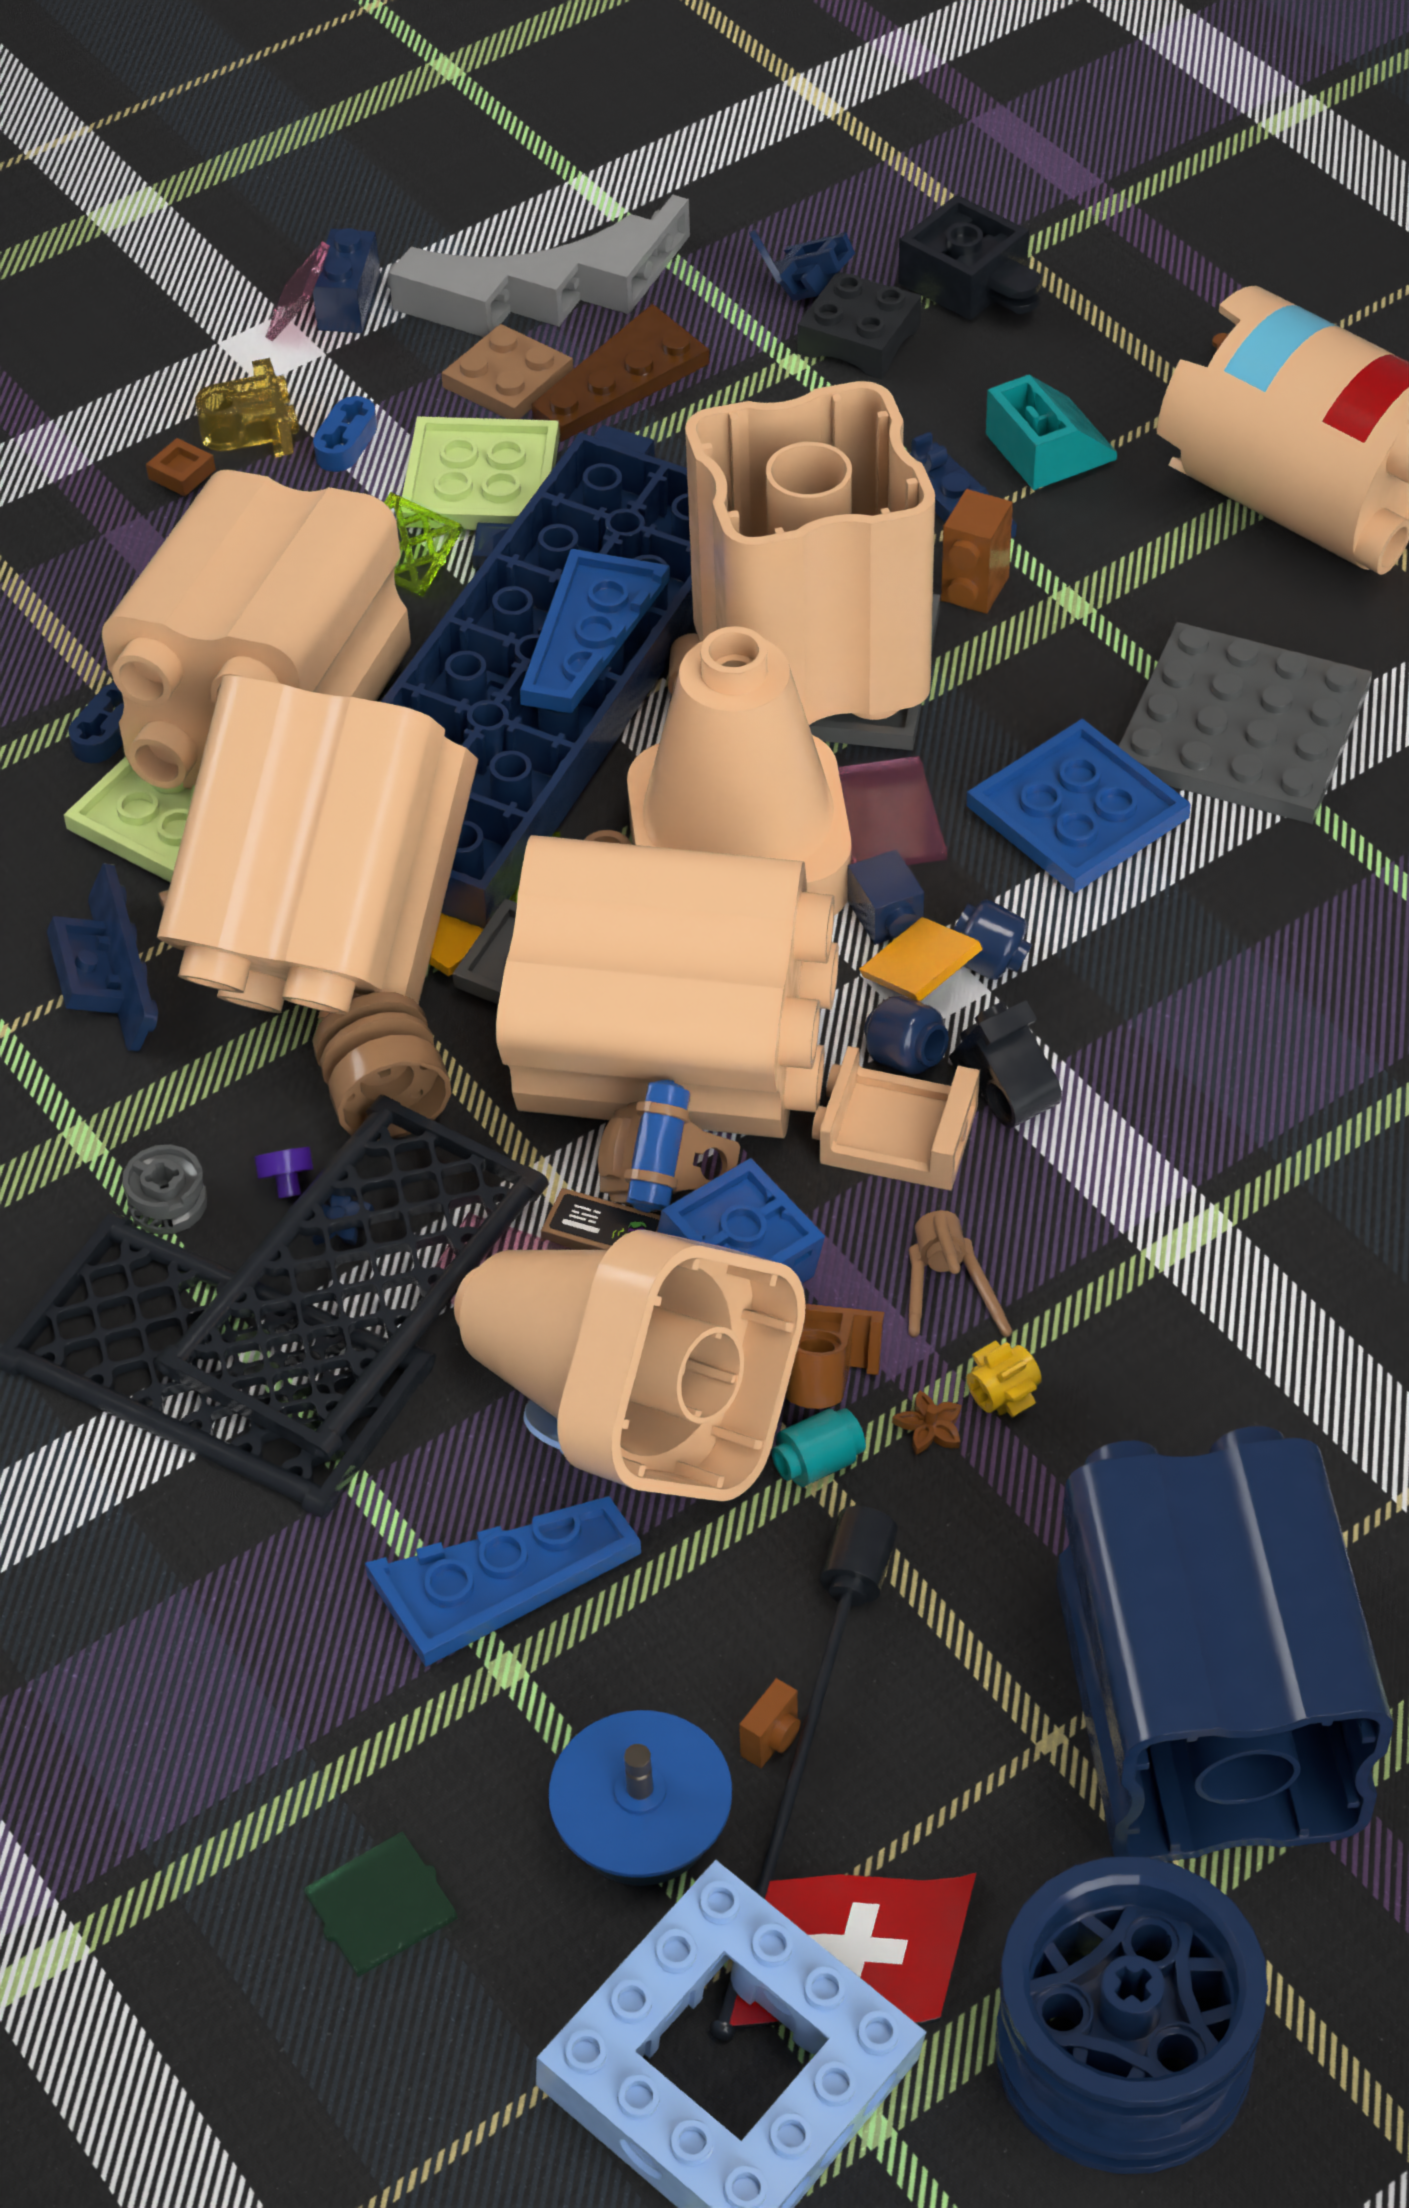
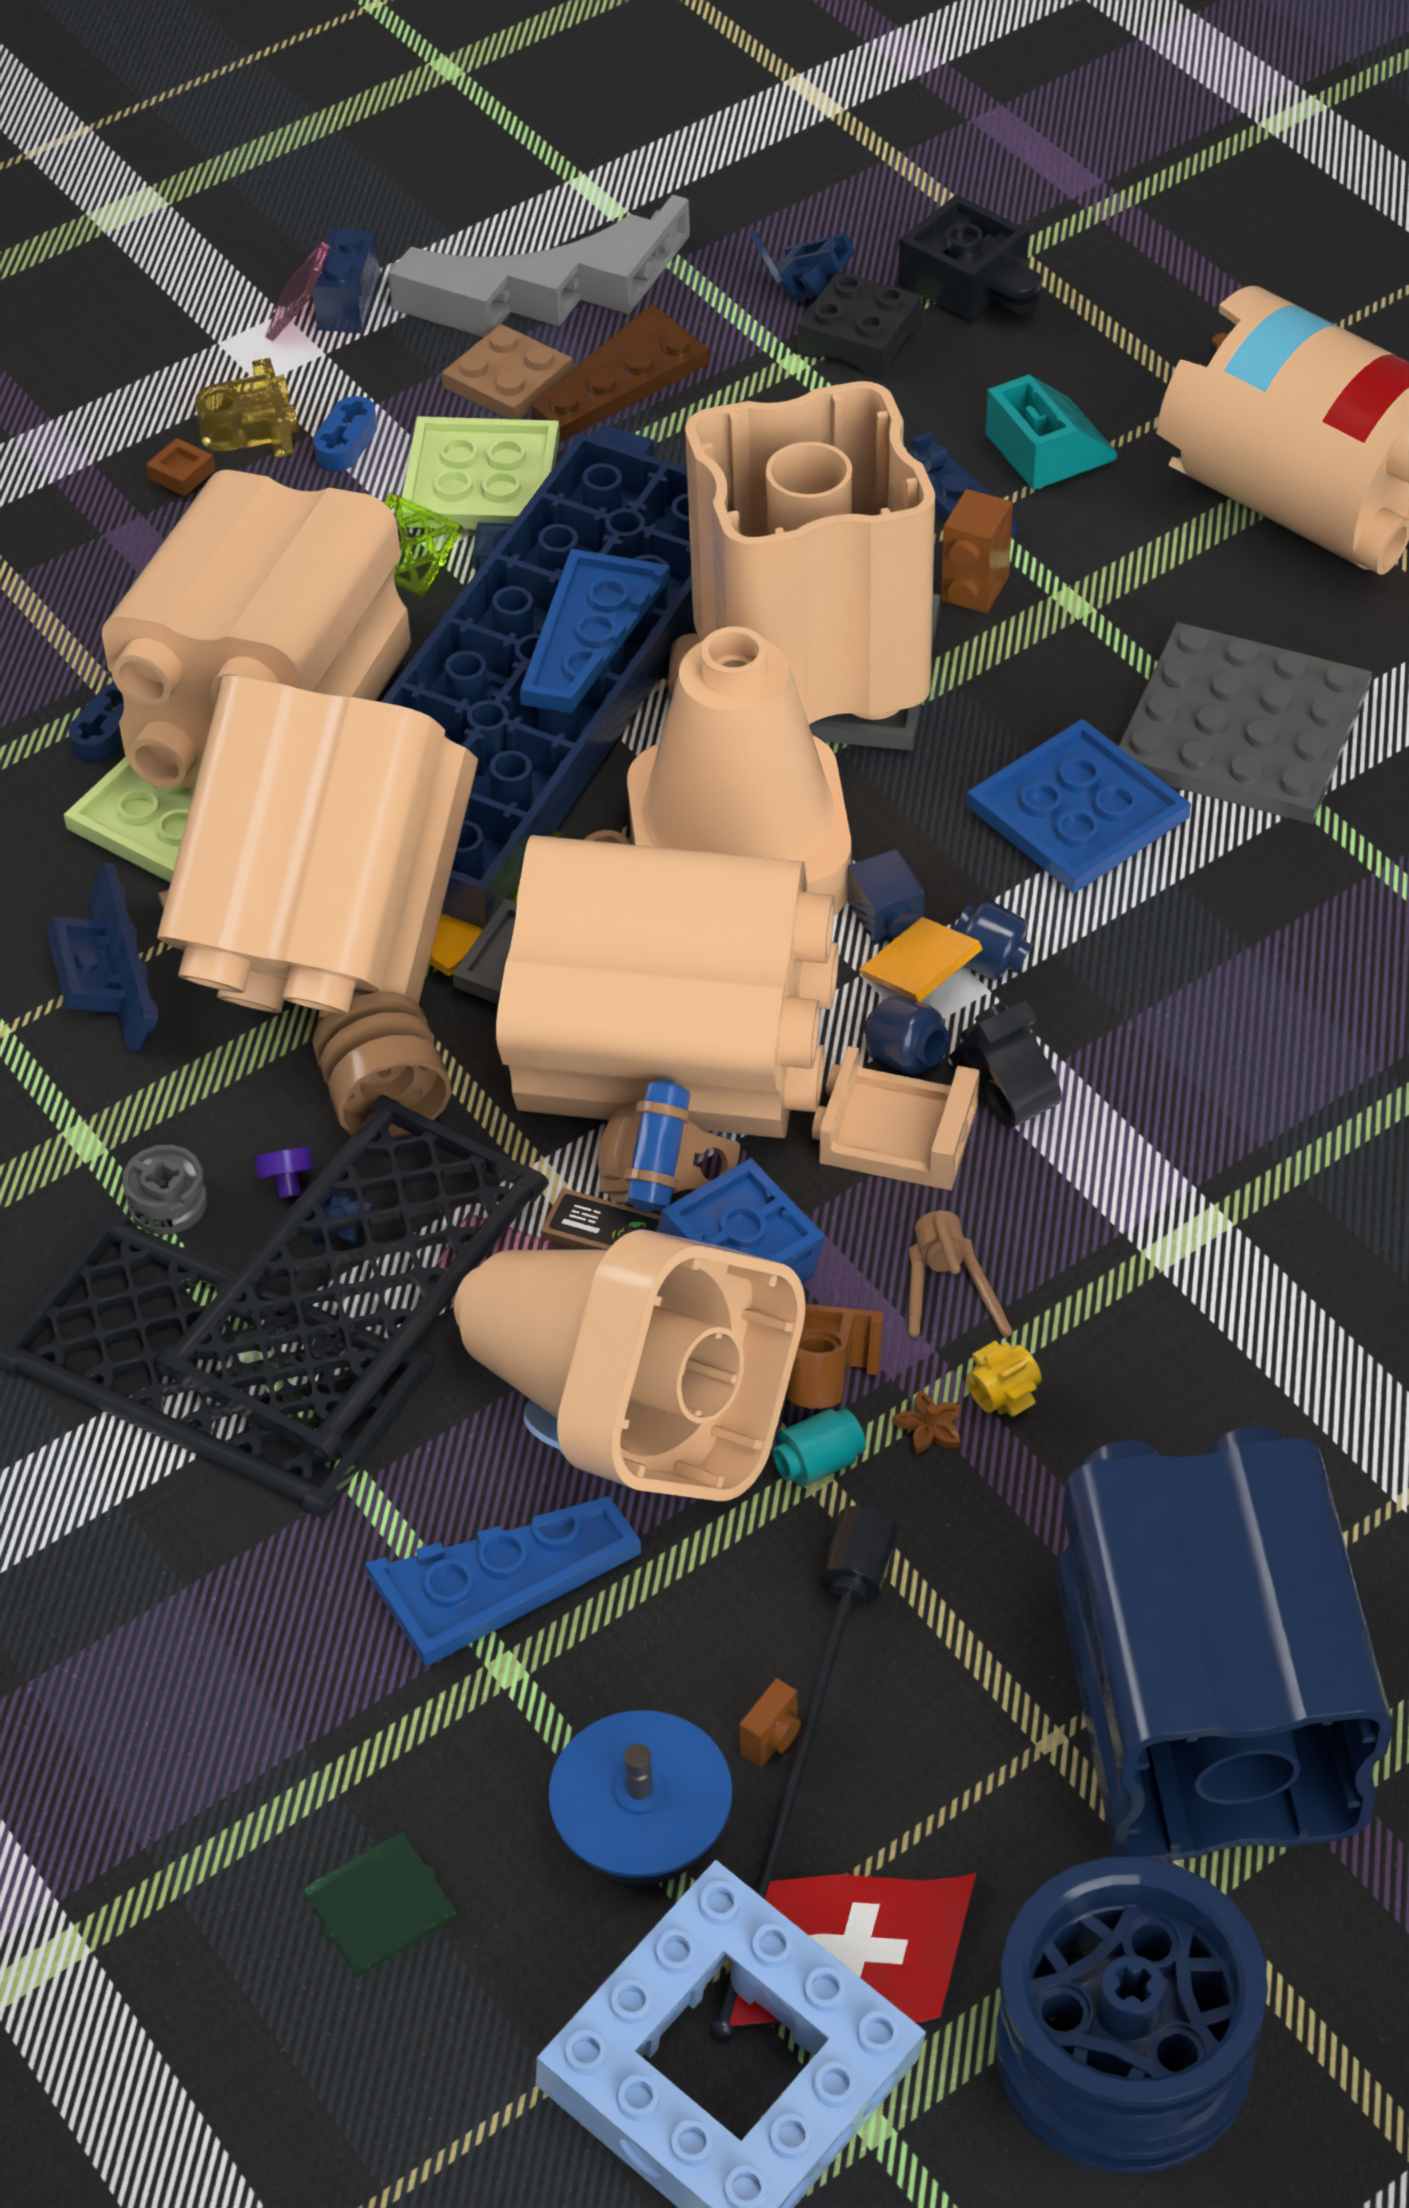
clear pink piece [838,756,948,865] -> none

